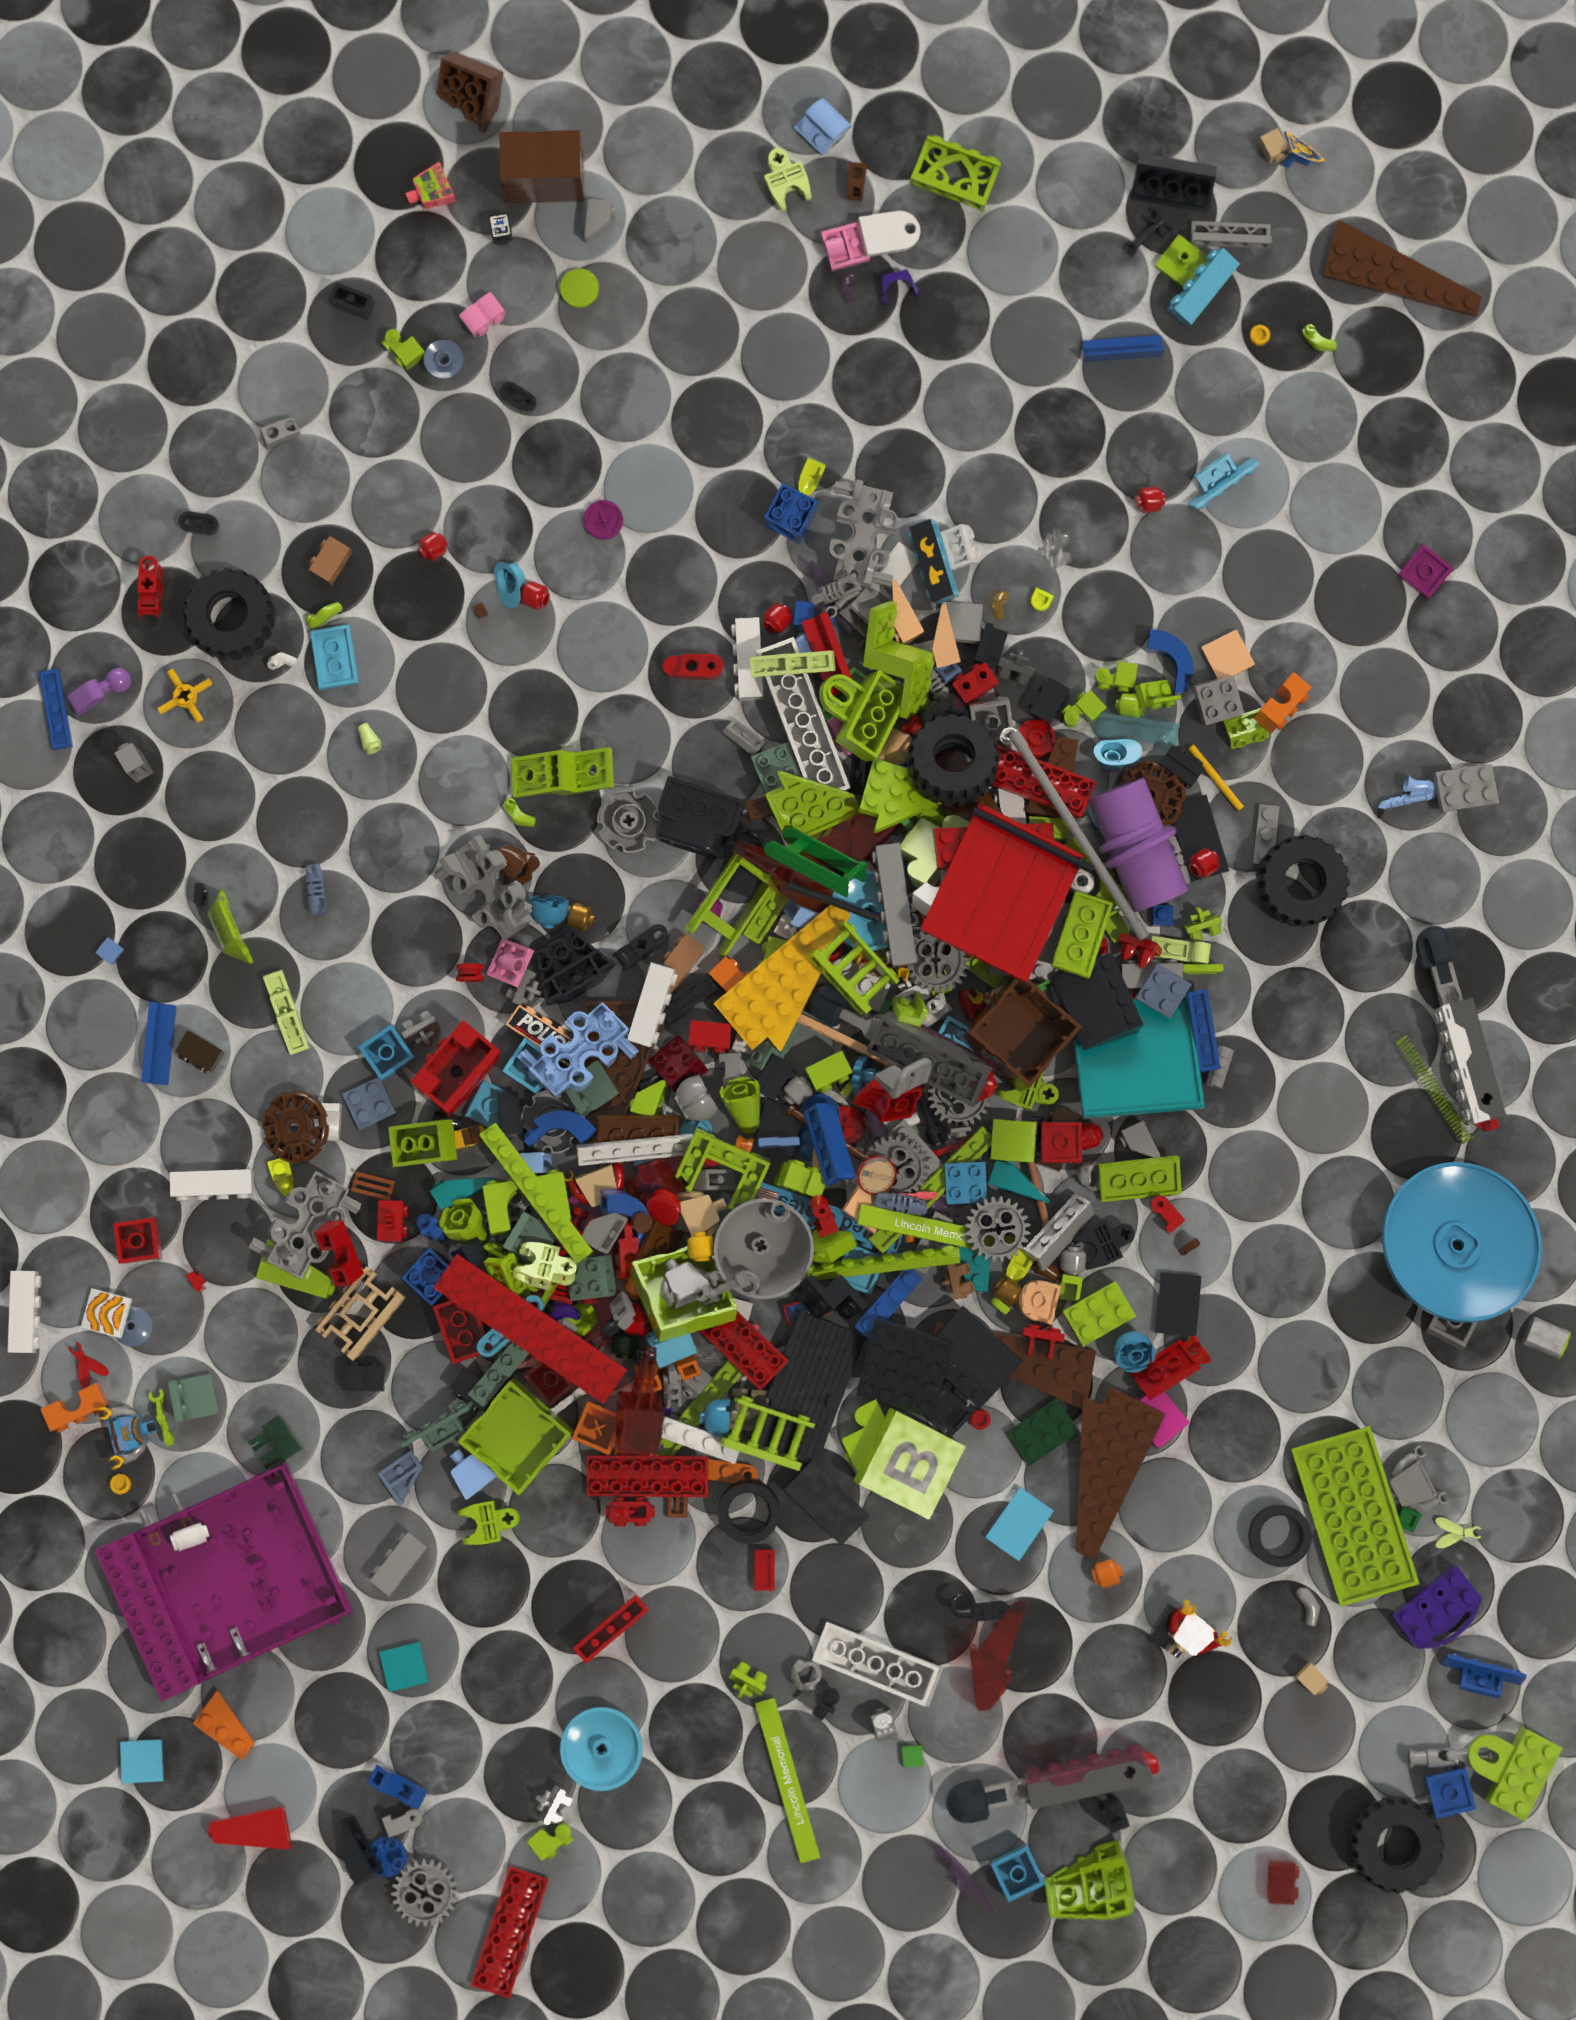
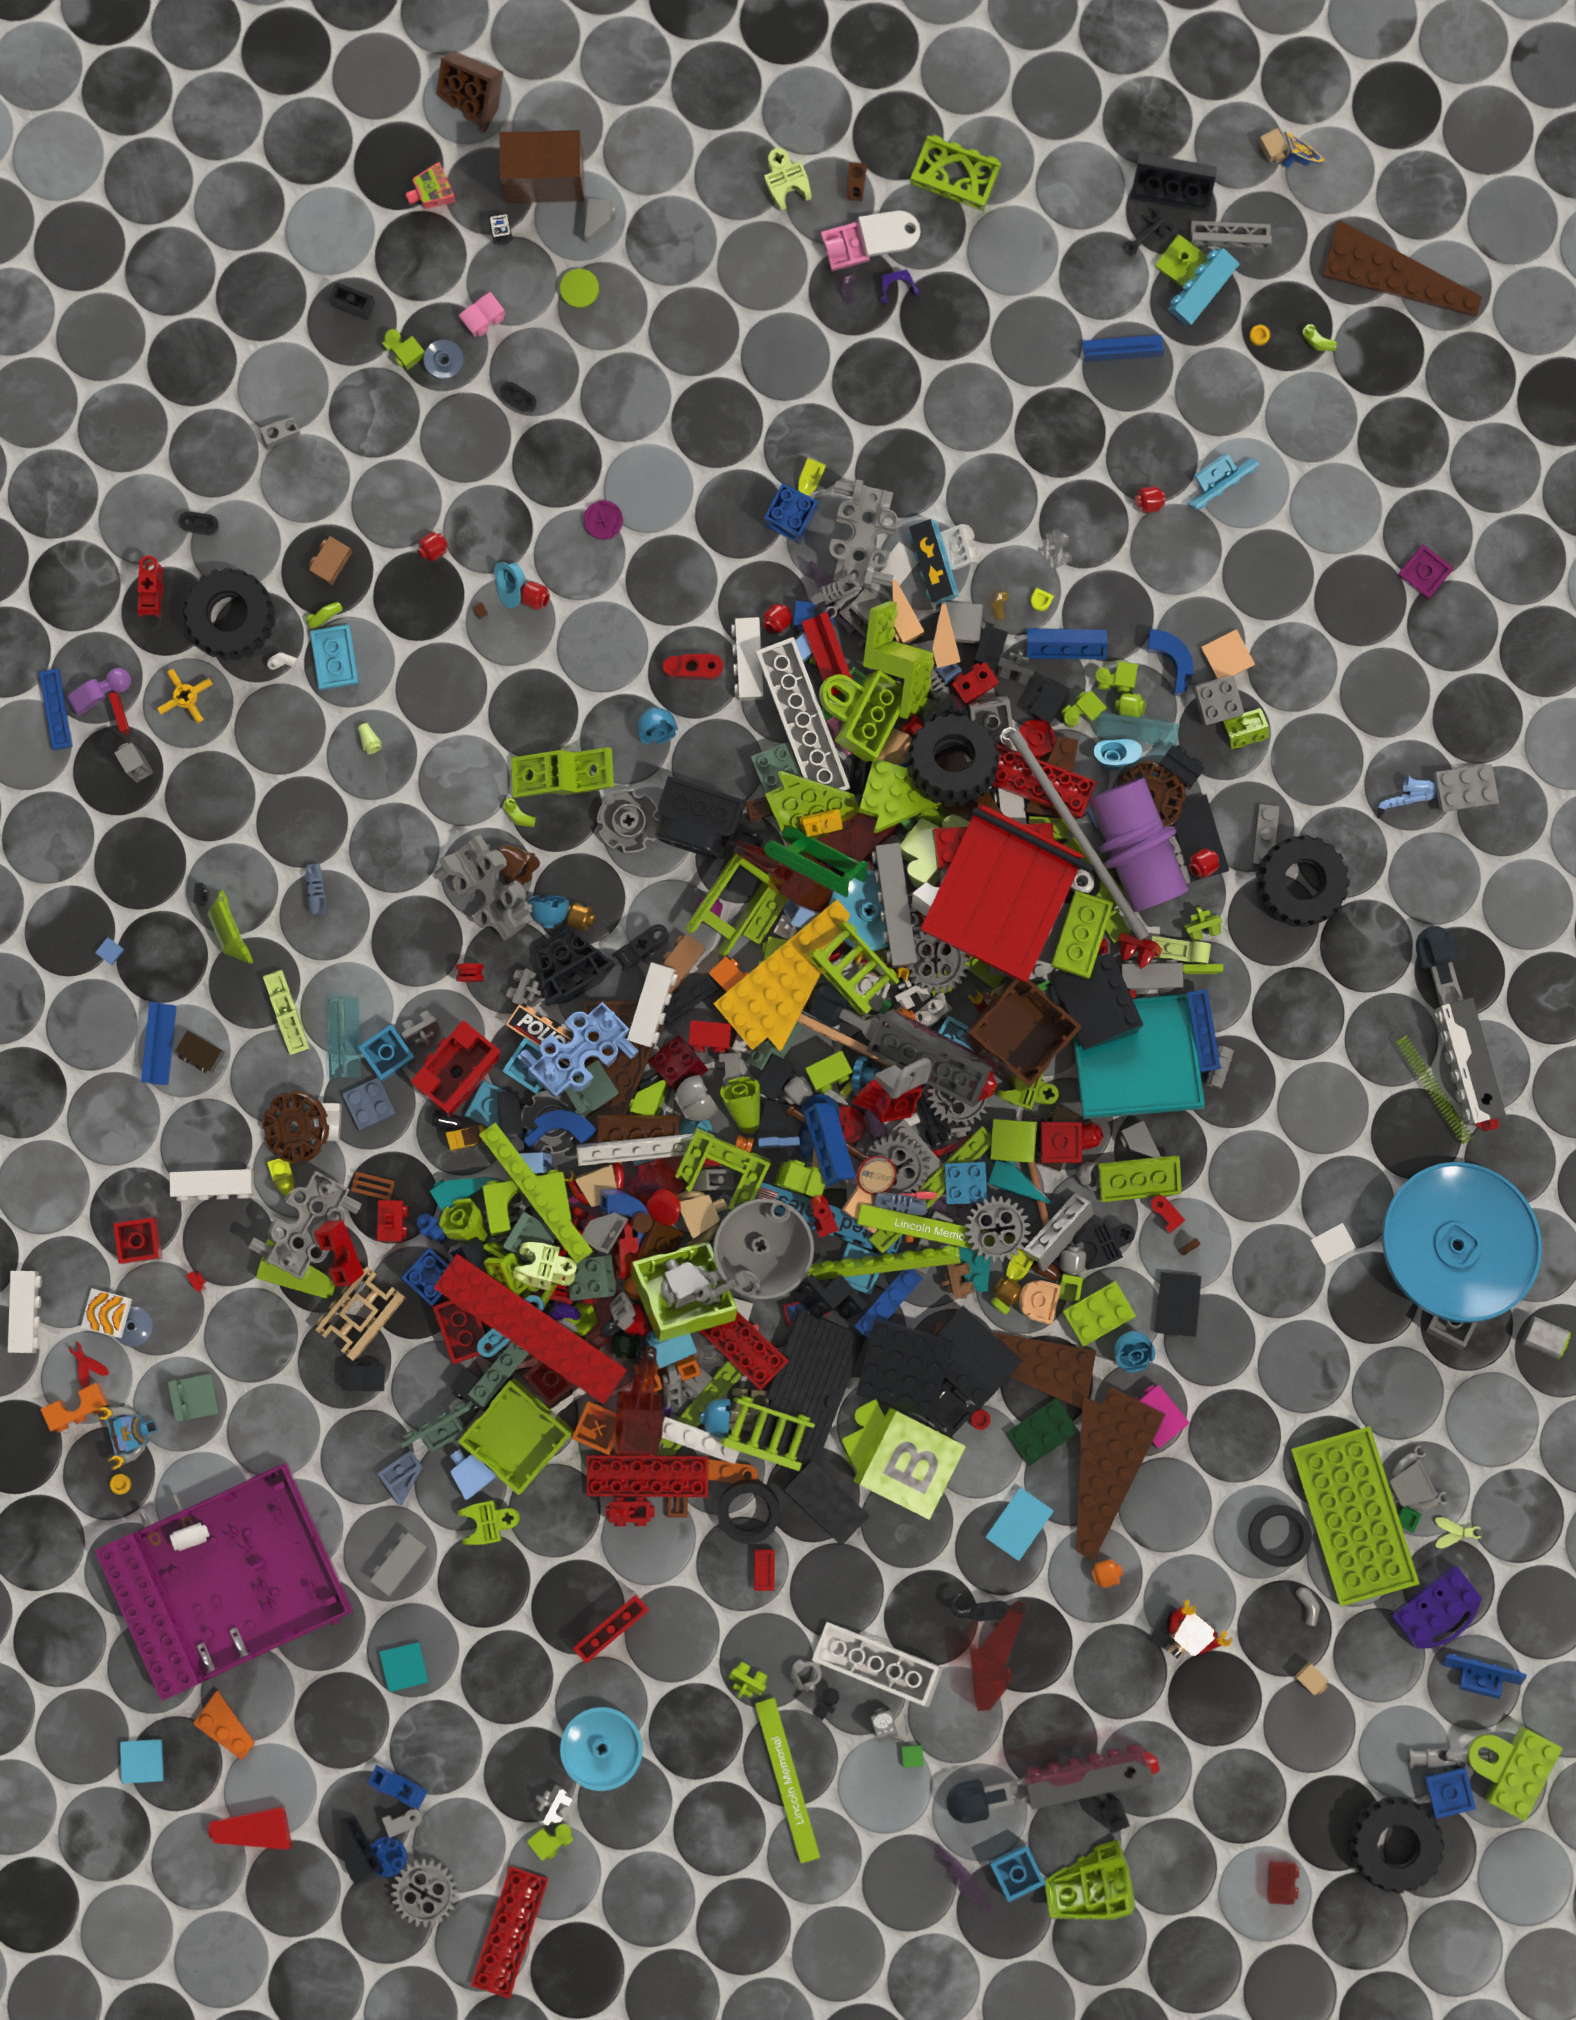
lime piece [148,1389,175,1447] -> none
clear green brick [248,1415,304,1469] -> none
lime brick [388,1119,457,1167] -> none
bright pink plate [486,939,534,988] -> none
yellow head [687,1232,714,1262] -> none
light grey plate [723,719,766,756] -> none
yellowish green slope [750,650,835,677] -> none
black bar [786,879,880,924] -> none
light blue brick [795,98,852,155] -> none
lime slope [812,1230,857,1263] -> none
lime bracket [891,992,928,1027] -> none
red cone [958,989,978,1019] -> none
red plate [1021,1324,1065,1359] -> none
red tile [1130,1335,1212,1401] -> none
lime bracket [1135,679,1182,711] -> none
sand blue plate [1135,963,1192,1018] -> none
blue plate [1152,905,1173,927] -> none
yellow bar [1188,745,1244,811] -> none
orange arch [1253,672,1312,734] -> none
none -> red tile [109,692,131,735]
none -> clear light blue panel [327,997,361,1079]
none -> dark azure cylinder [637,707,678,745]
none -> yellow plate [799,808,843,837]
none -> blue panel [1026,628,1108,660]
none -> white sticker [1311,1223,1356,1265]

